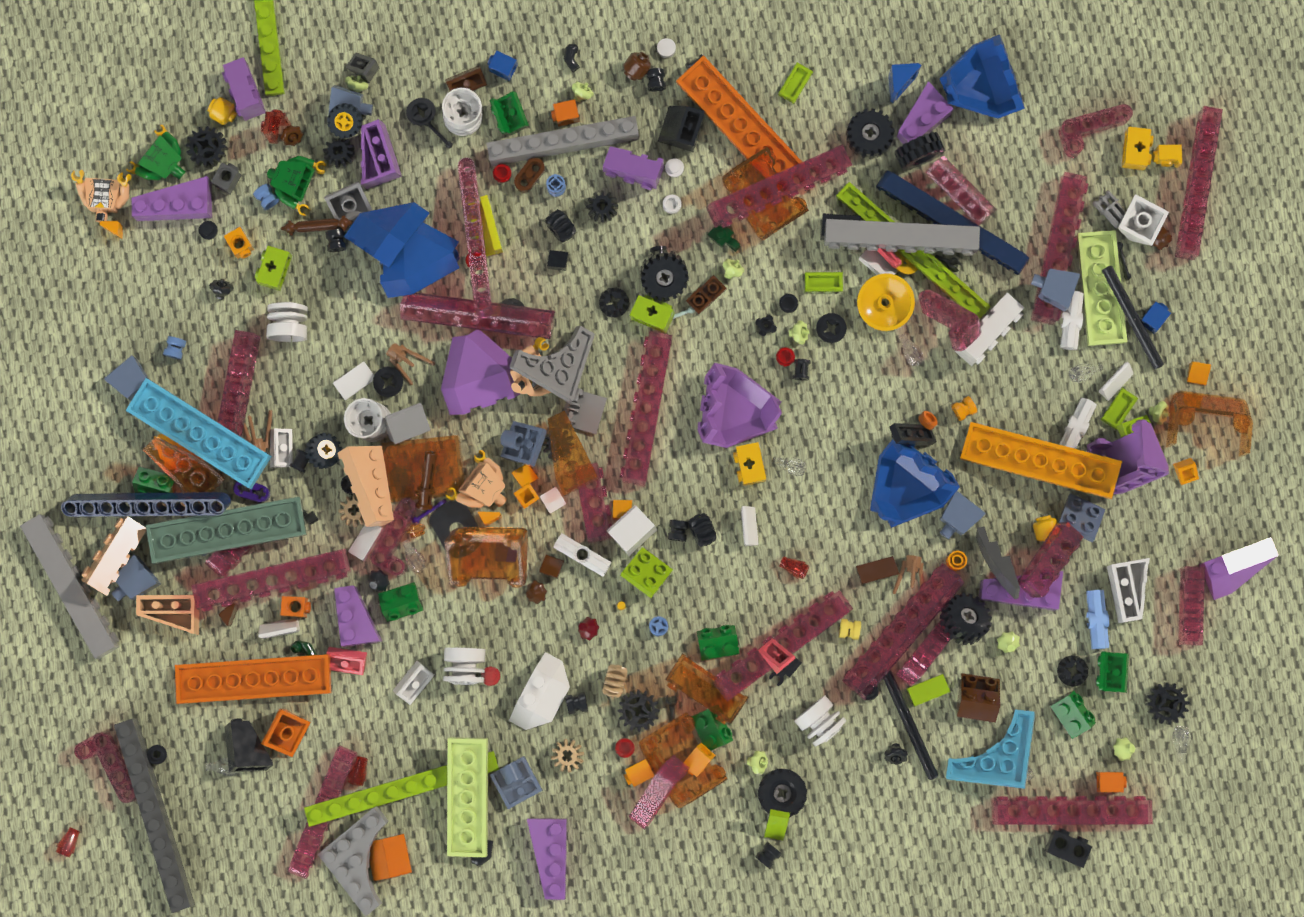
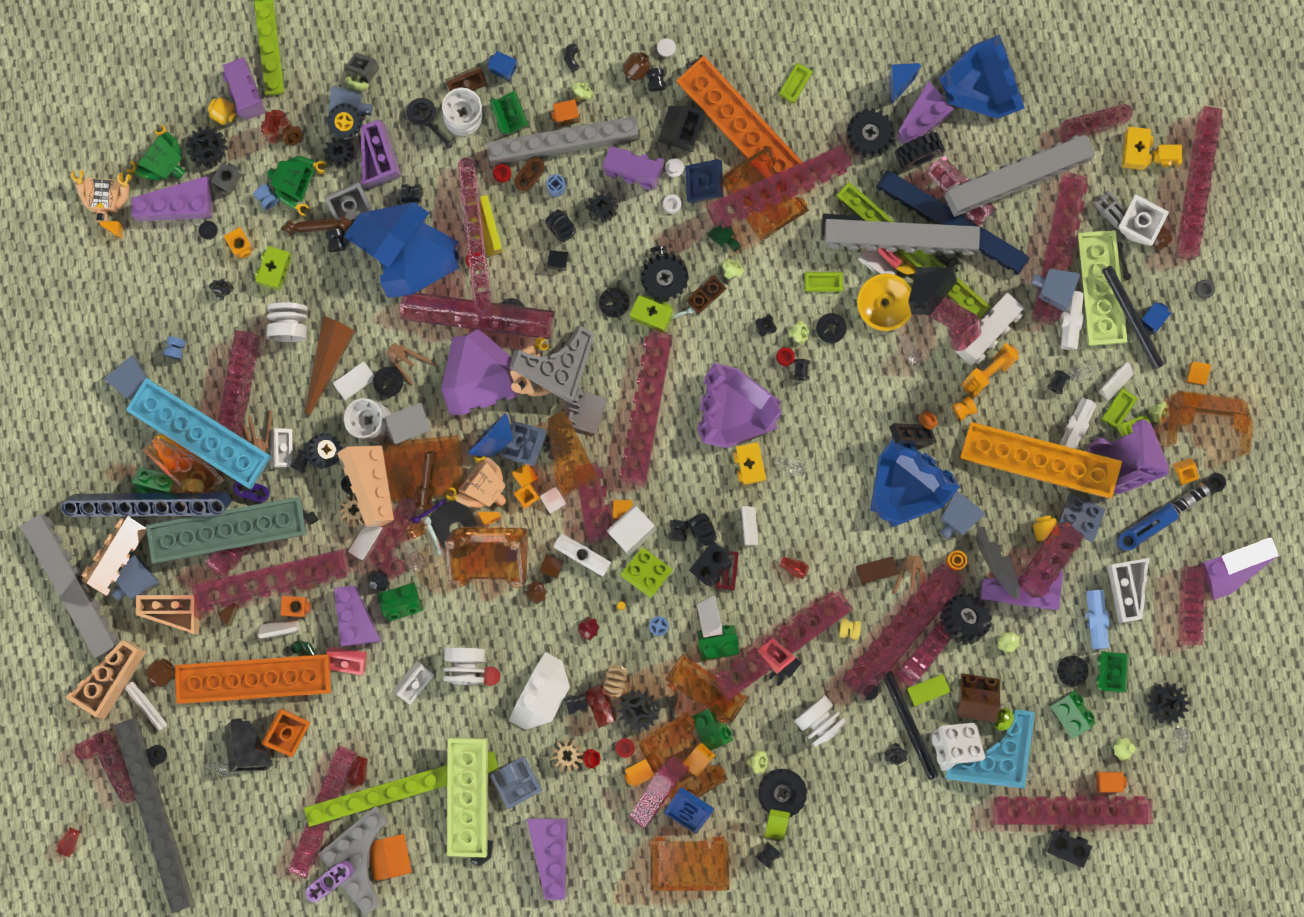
black plate [779,294,798,313] -> none
none -> light nougat wedge [65,640,146,719]
none -> white axle [125,682,167,731]
none -> reddish brown head [145,658,175,688]
none -> clear yellow plate [180,478,205,494]
none -> dark orange wedge [304,316,356,416]
none -> medium lavender beam [306,861,354,902]
none -> black wheel [401,184,422,203]
none -> light aqua hinge [423,517,444,555]
none -> blue slope [468,413,513,457]
none -> red plate [583,749,601,769]
none -> clear red bracket [585,685,616,728]
none -> clear orange windscreen [650,836,730,891]
none -> blue tile [664,787,714,834]
none -> dark blue plate [685,159,724,204]
none -> black brick [689,541,735,587]
none -> white slope [697,596,723,638]
none -> dark red tile [715,551,739,591]
none -> black slope [908,267,957,315]
none -> white bracket [932,723,985,771]
none -> light grey brick [945,135,1095,217]
none -> light orange fence [961,343,1020,399]
none -> lime plate [993,708,1014,731]
none -> black bush [1047,370,1071,395]
none -> piece [1116,473,1226,552]
none -> dark grey tile [1195,280,1215,299]

